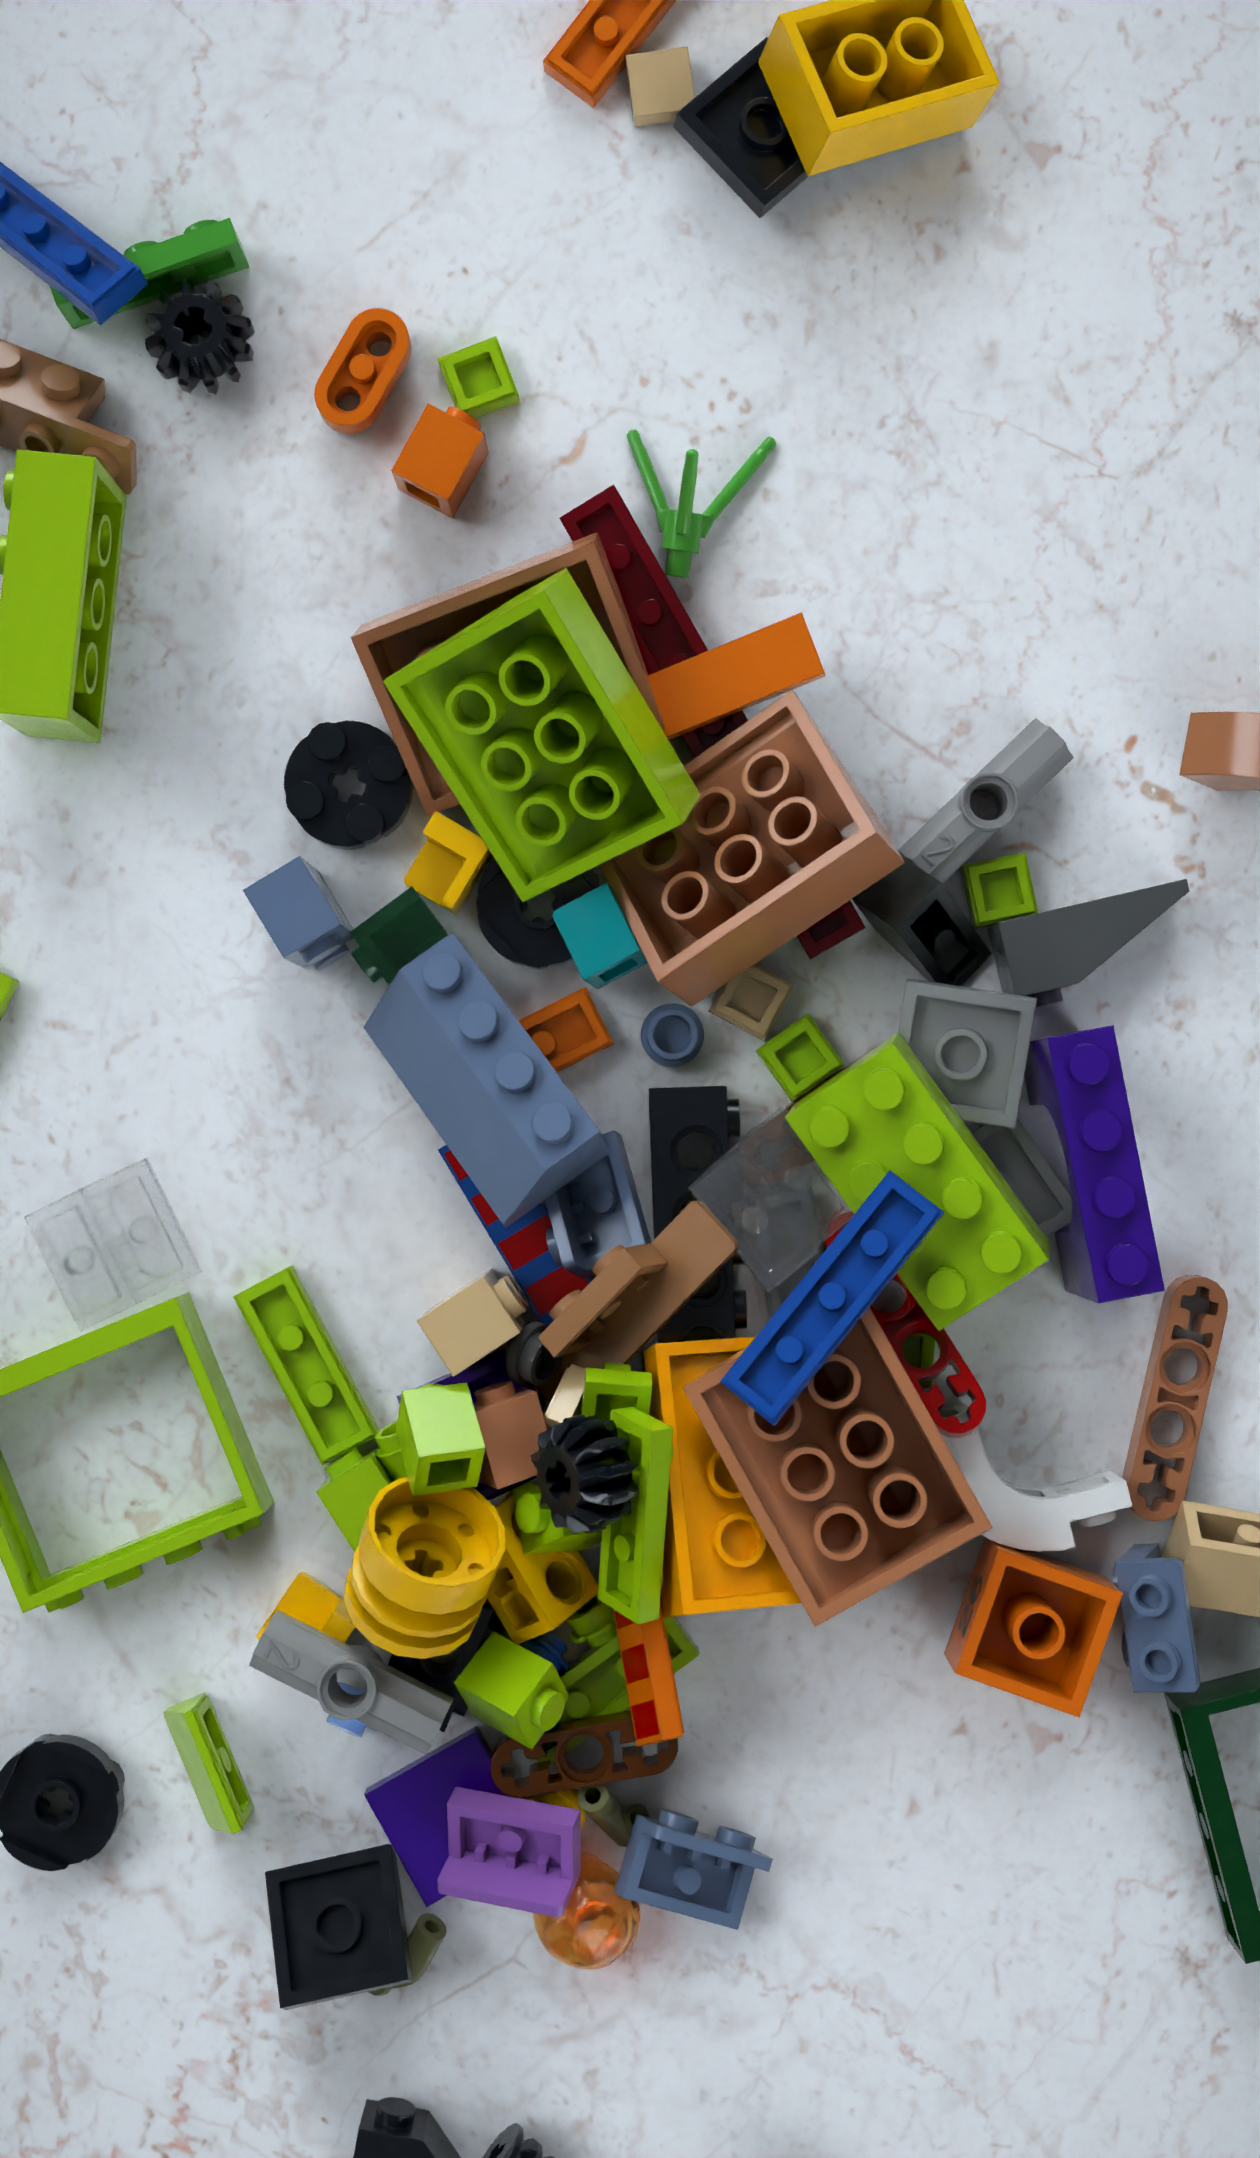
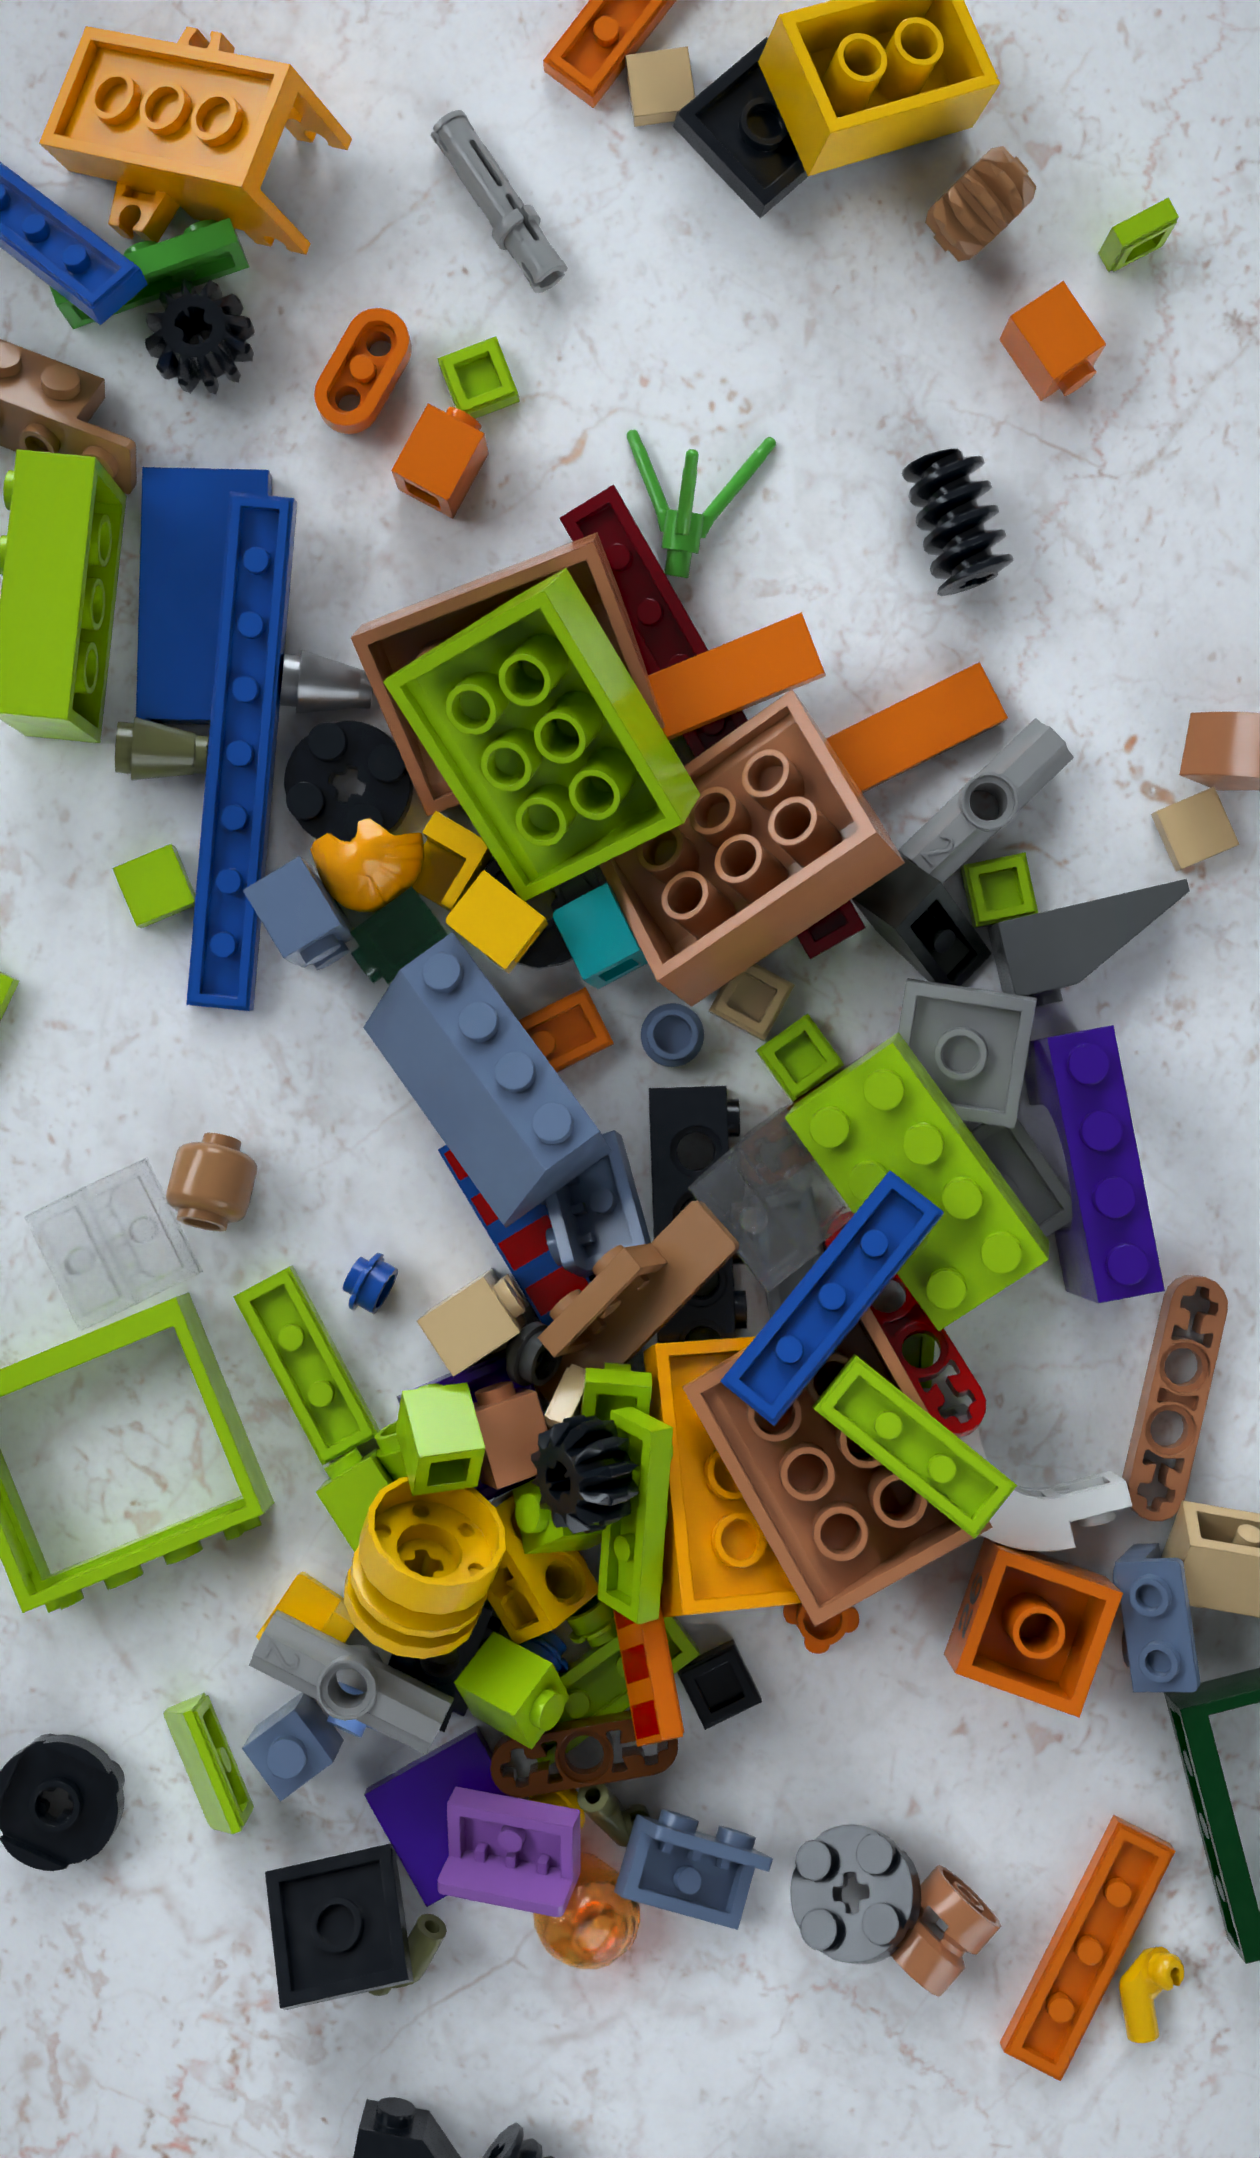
none -> light orange piece [39,26,352,255]
none -> lime tile [112,844,196,929]
none -> olive cone [115,717,209,780]
none -> blue tile [136,467,272,724]
none -> medium nougat head [166,1133,257,1232]
none -> blue tile [186,492,297,1011]
none -> sand blue brick [242,1692,344,1802]
none -> flat silver cone [280,650,372,713]
none -> light orange hair [310,818,425,913]
none -> blue plate [343,1253,398,1314]
none -> light grey pin [431,110,568,293]
none -> yellow panel [446,870,548,974]
none -> black tile [677,1639,762,1730]
none -> orange plate [783,1603,859,1654]
none -> plate [790,1824,921,1964]
none -> lime tile [812,1354,1017,1539]
none -> orange tile [826,662,1008,793]
none -> nougat wheel [891,1865,1001,1997]
none -> black piece [902,449,1014,596]
none -> medium nougat gear [925,146,1037,262]
none -> orange brick [999,281,1106,401]
none -> orange tile [1000,1815,1175,2081]
none -> lime tile [1098,197,1179,272]
none -> yellow arm [1119,1947,1184,2043]
none -> tan tile [1151,787,1240,872]

